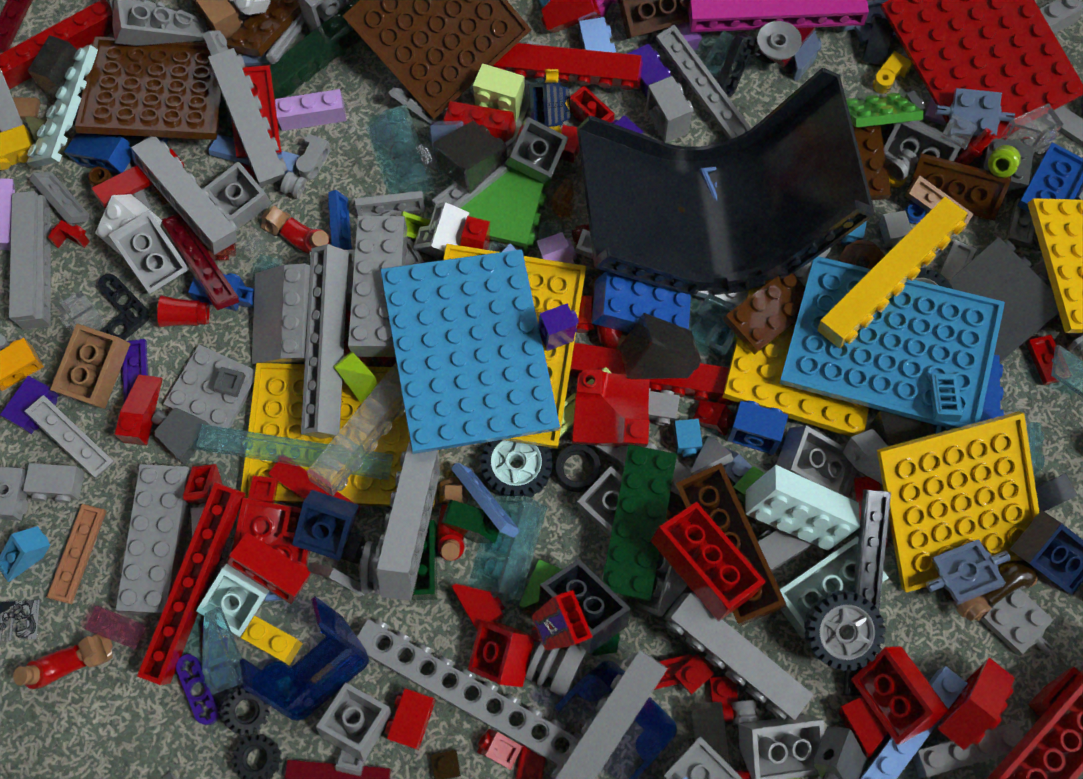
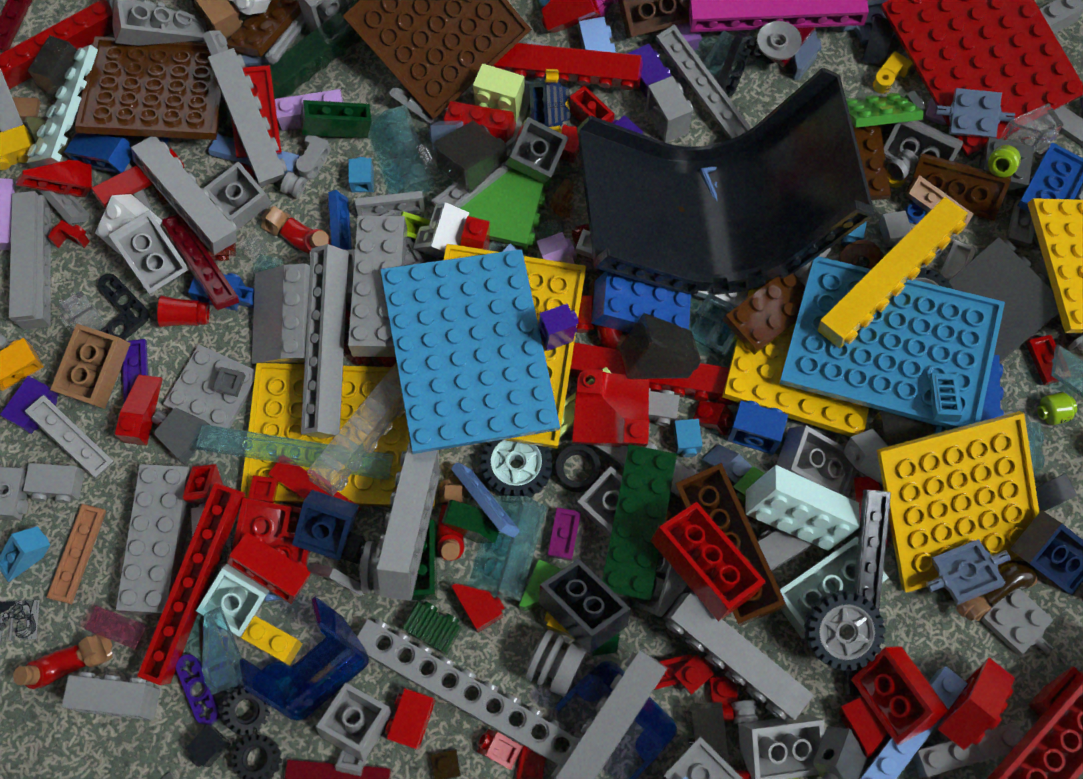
reddish brown cone [88,167,111,187] -> none
lime slope [333,352,379,403] -> none
red brick [468,620,535,687] -> none
red torso [531,590,593,650] -> none
light grey tile [690,436,733,476] -> none
clear panel [940,114,977,149] -> none
red pin [954,128,997,166] -> none
none -> red slope [16,160,92,198]
none -> light grey brick [62,672,160,721]
none -> black brick [185,724,232,768]
none -> dark green brick [300,100,372,138]
none -> dark azure brick [348,157,374,193]
none -> dark green brick [402,601,462,655]
none -> magenta plate [548,507,581,561]
none -> lime head [1037,392,1077,426]

